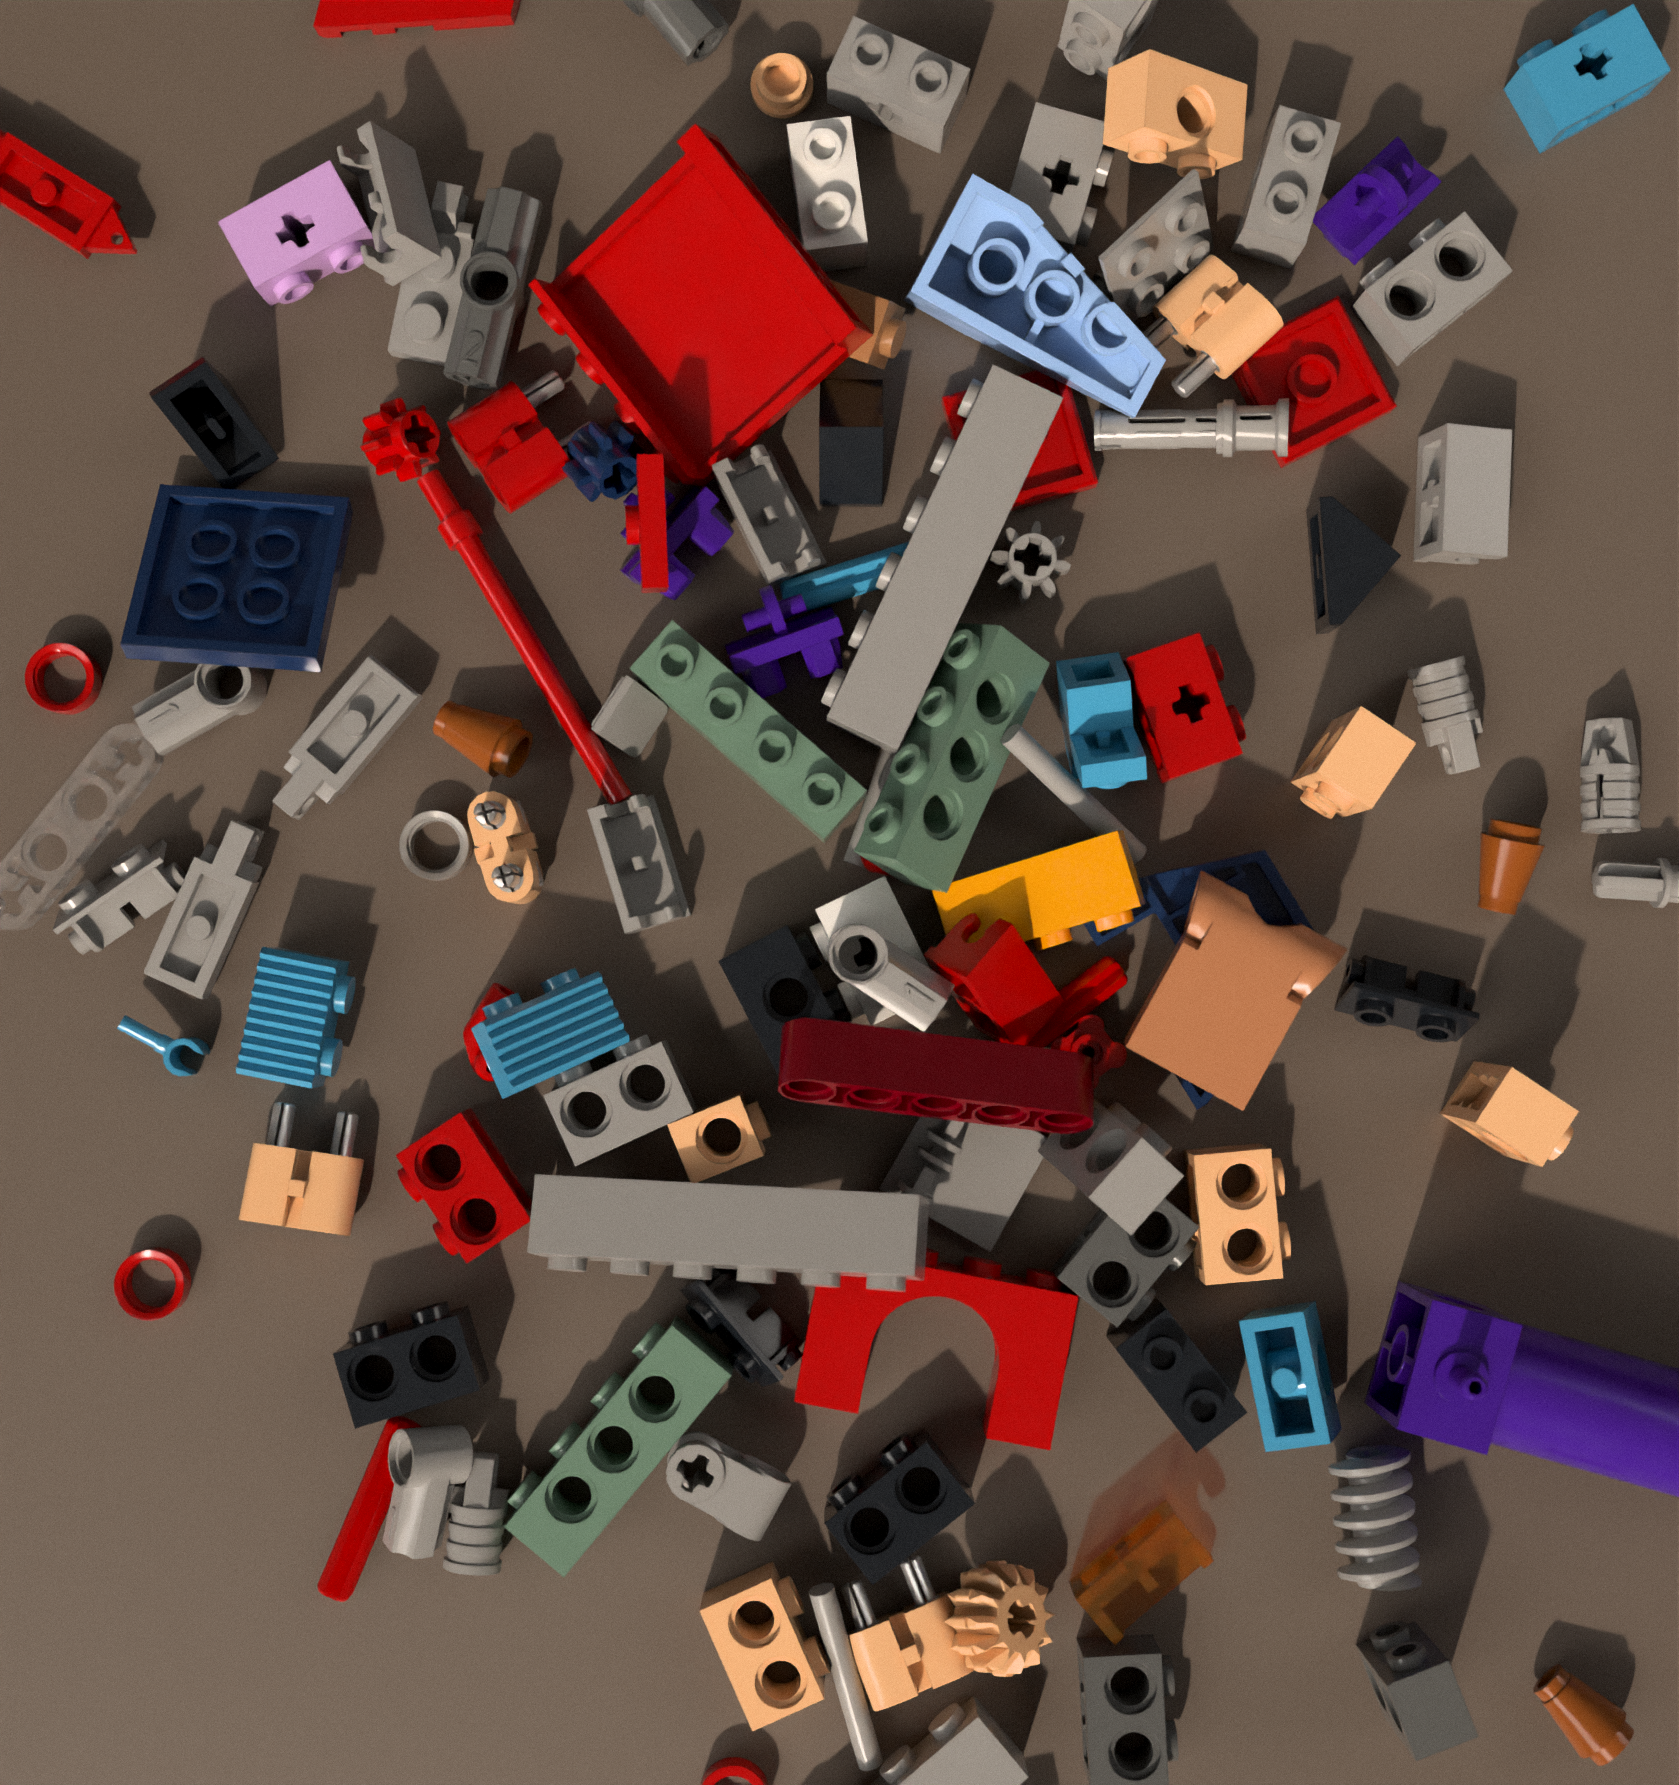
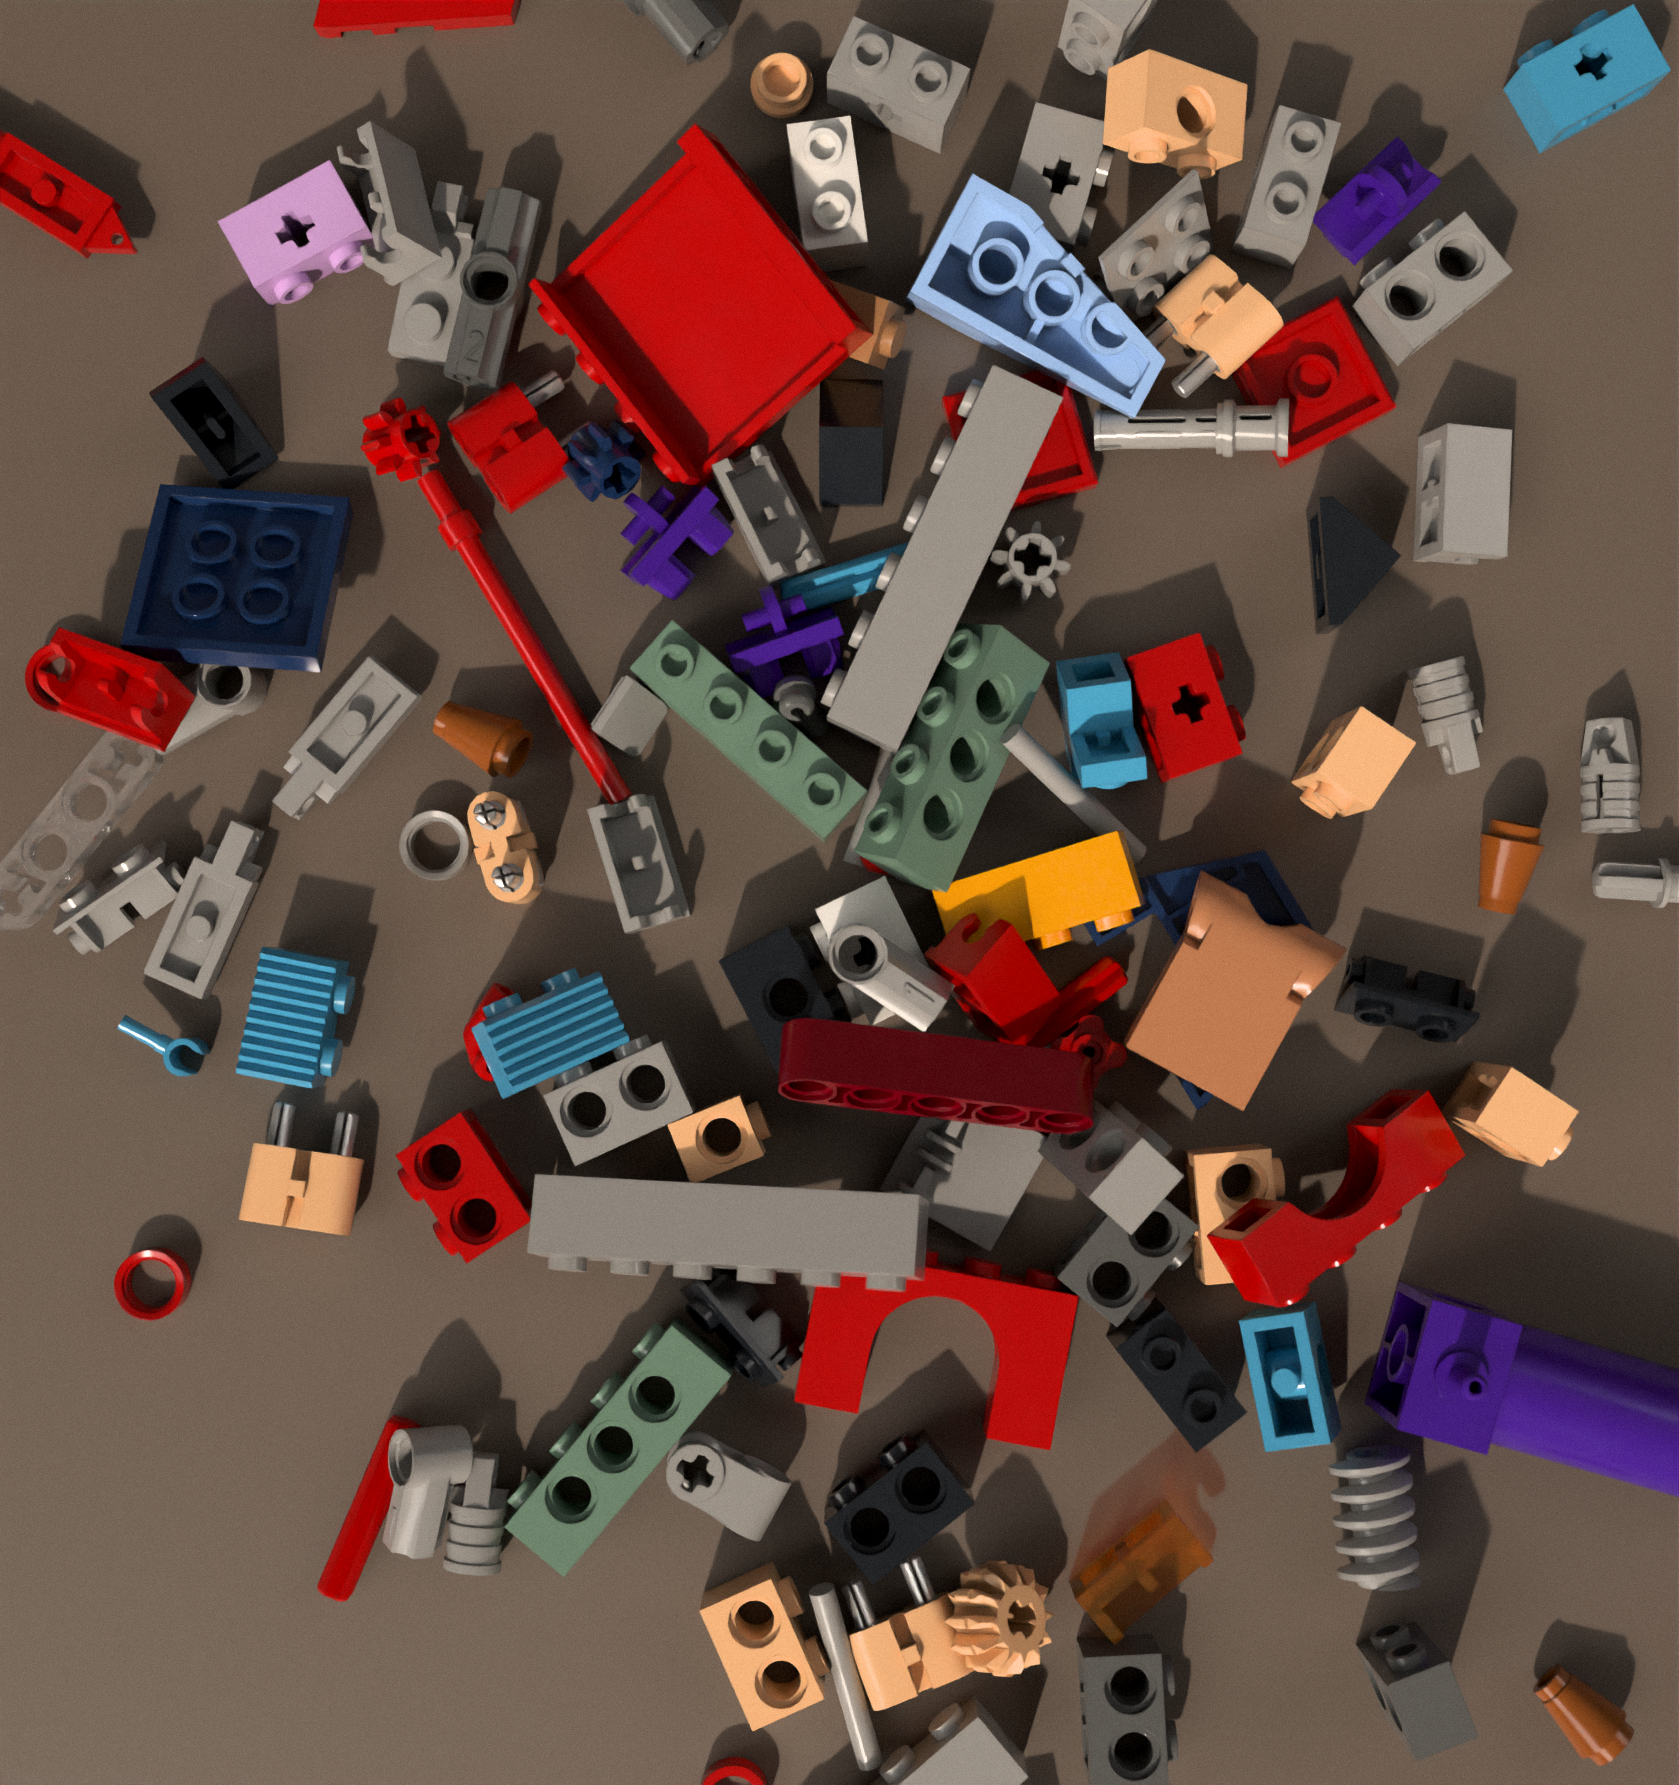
black brick [333,1301,490,1429] -> none
red plate [625,454,669,593] -> none
none -> red hinge [37,627,196,752]
none -> dark grey arm [771,675,830,739]
none -> red arch [1206,1089,1466,1308]

